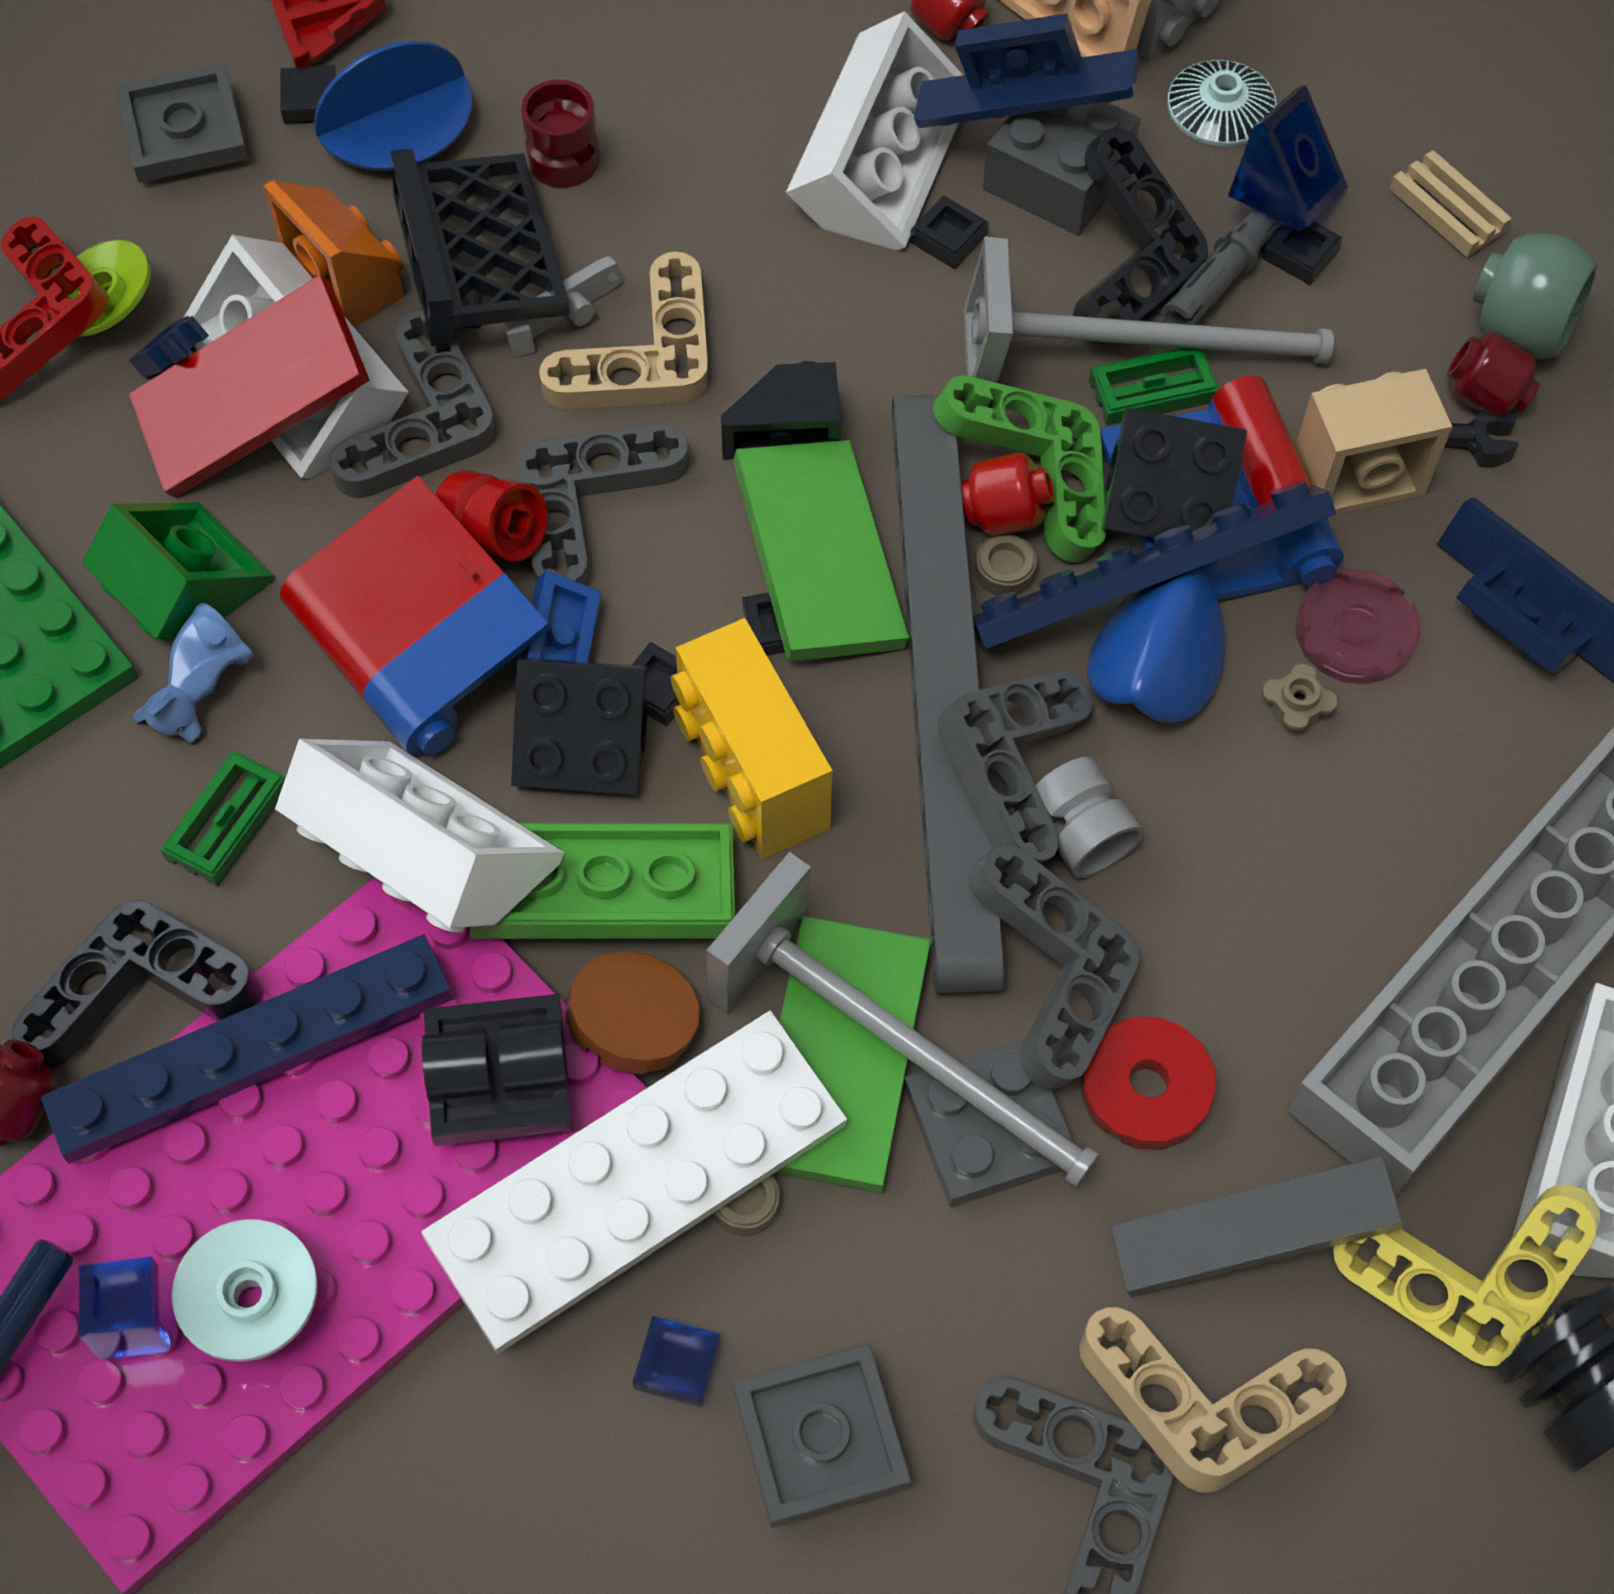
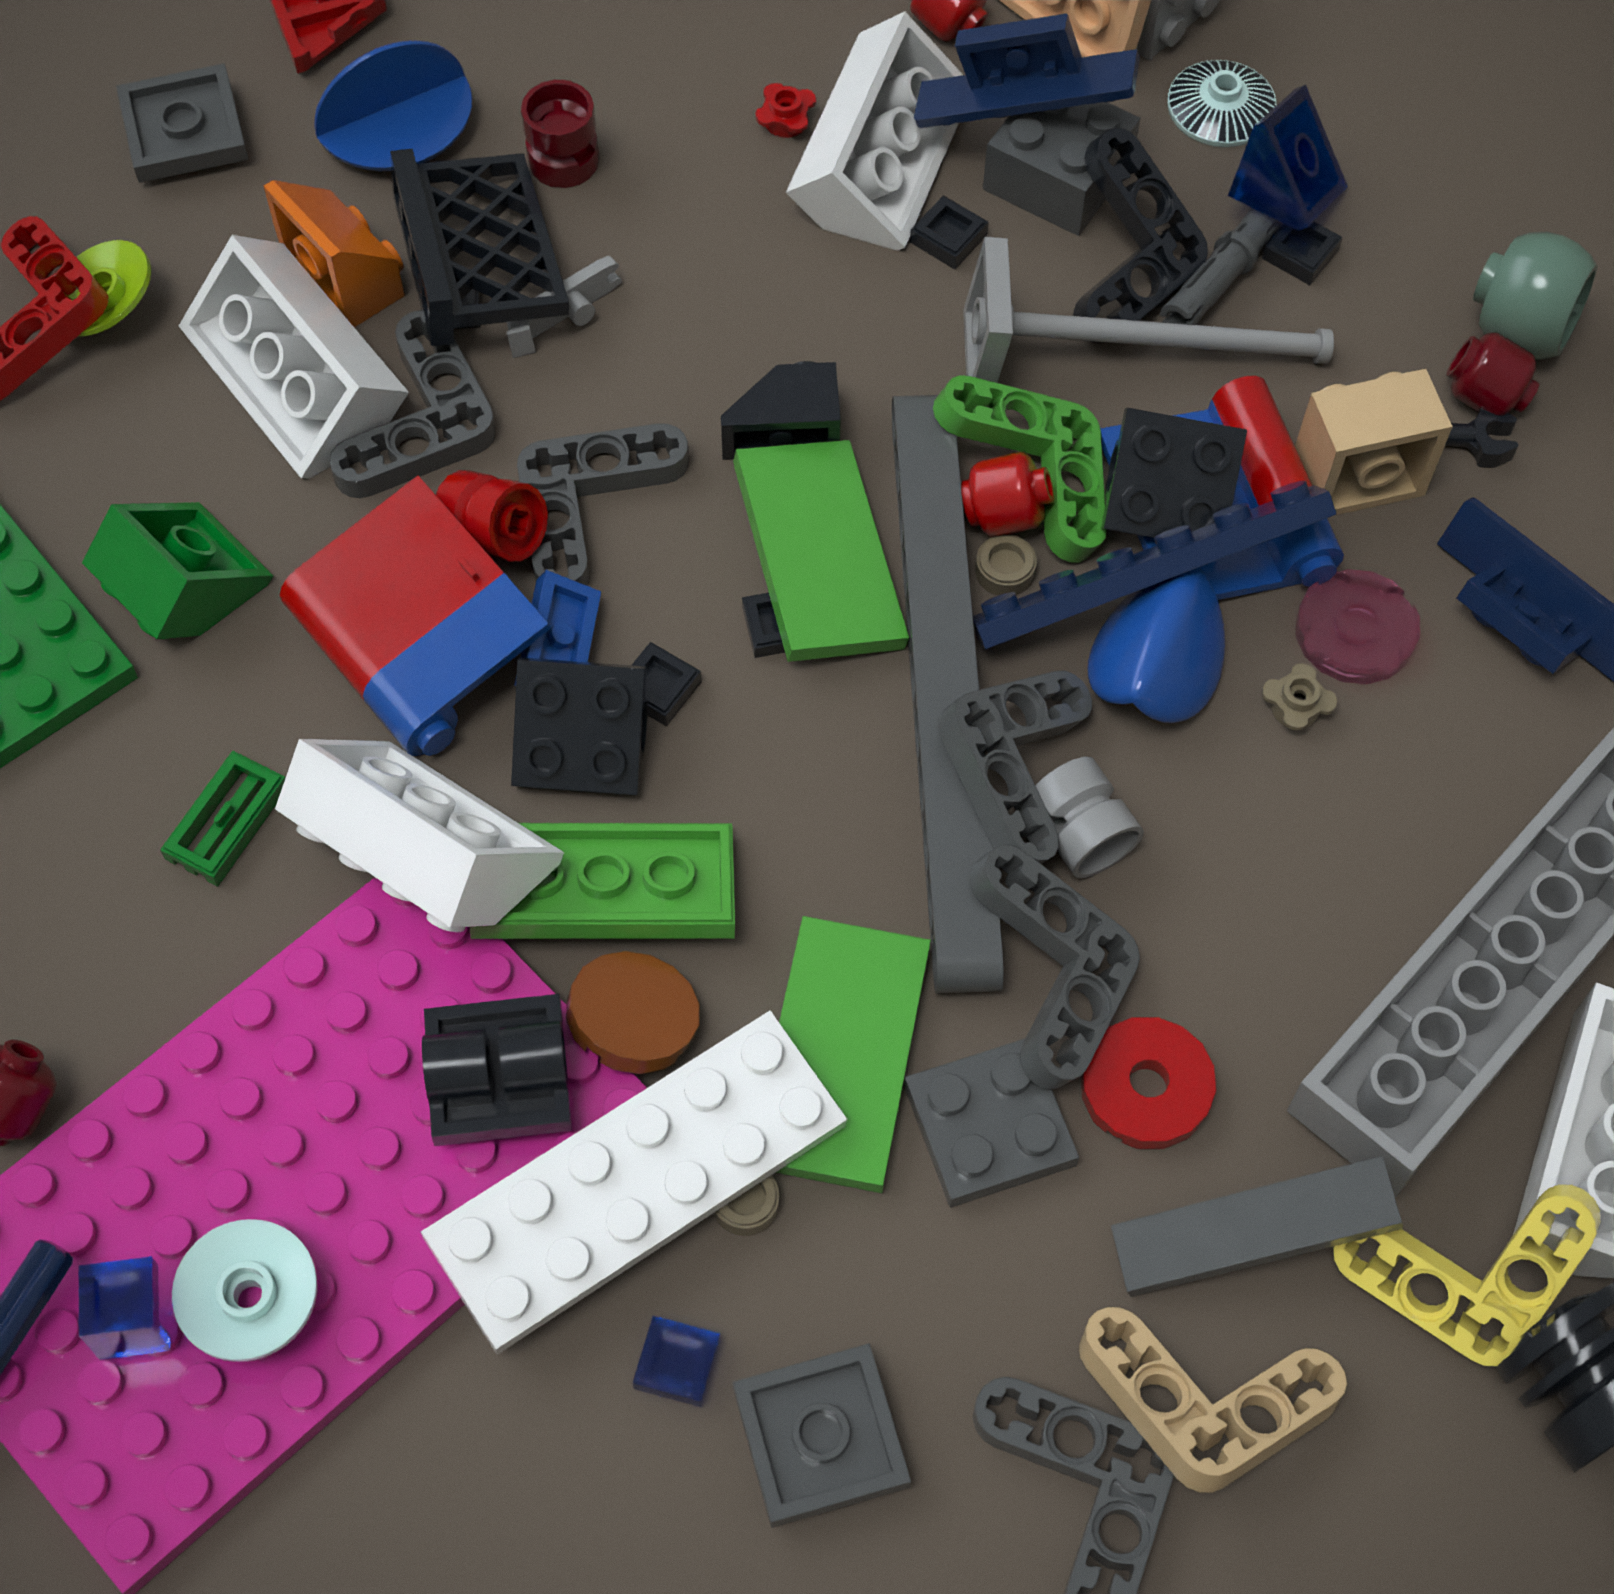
black beam [11,900,261,1068] -> none
dark blue plate [41,934,453,1164] -> none
tile [129,275,370,498] -> none
dark blue plate [129,316,209,378] -> none
medium blue animal [132,603,253,744] -> none
black tile [280,65,337,123] -> none
tan beam [539,252,709,410] -> none
yellow brick [670,618,833,860] -> none
light grey tile [706,852,1100,1188] -> none
green tile [1088,348,1219,426] -> none
tan tile [1389,150,1512,258] -> none
none -> red plate [755,83,816,138]

